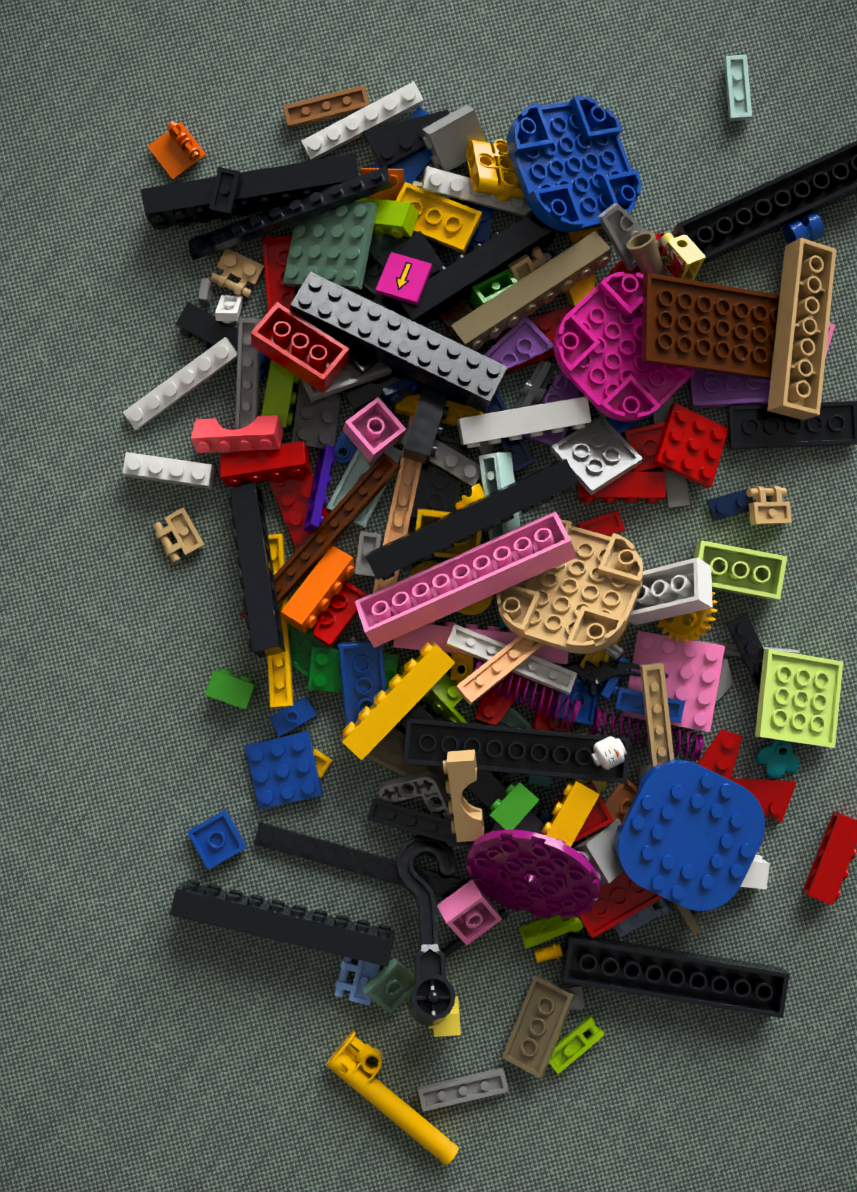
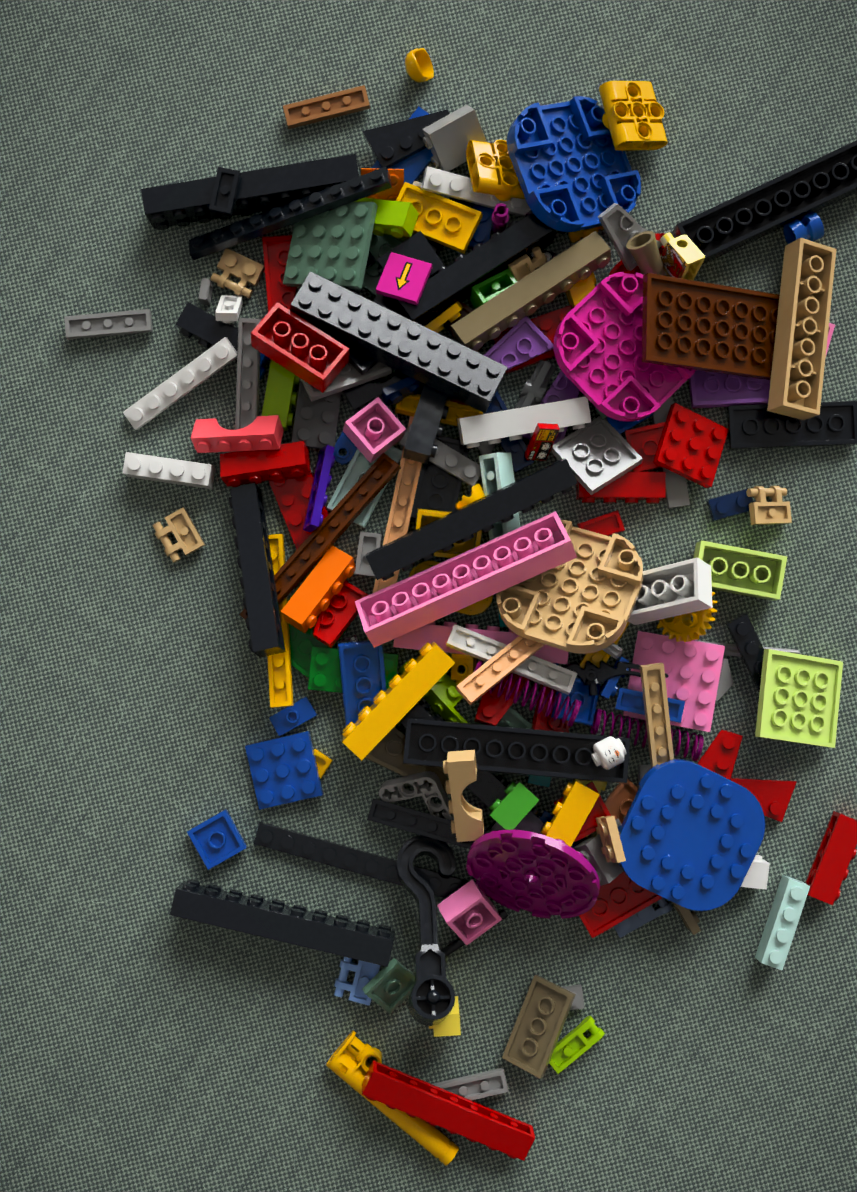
orange hinge [147,121,207,180] -> none
bright green brick [205,668,257,709] -> none
white plate [301,81,424,161] -> none
lime plate [519,915,583,949] -> none
yellow pin [534,943,563,964] -> none
black brick [560,932,789,1018] -> none
light aqua plate [724,55,752,121] -> none
teal plate [756,740,799,780] -> none
none -> light grey plate [64,309,153,340]
none -> red brick [362,1060,535,1161]
none -> yellow hair [405,48,434,83]
none -> yellow plate [424,301,463,333]
none -> magenta pin [491,203,509,234]
none -> tile [524,423,560,461]
none -> tan plate [595,816,626,863]
none -> yellow connector [599,81,668,151]
none -> light aqua brick [755,875,810,970]

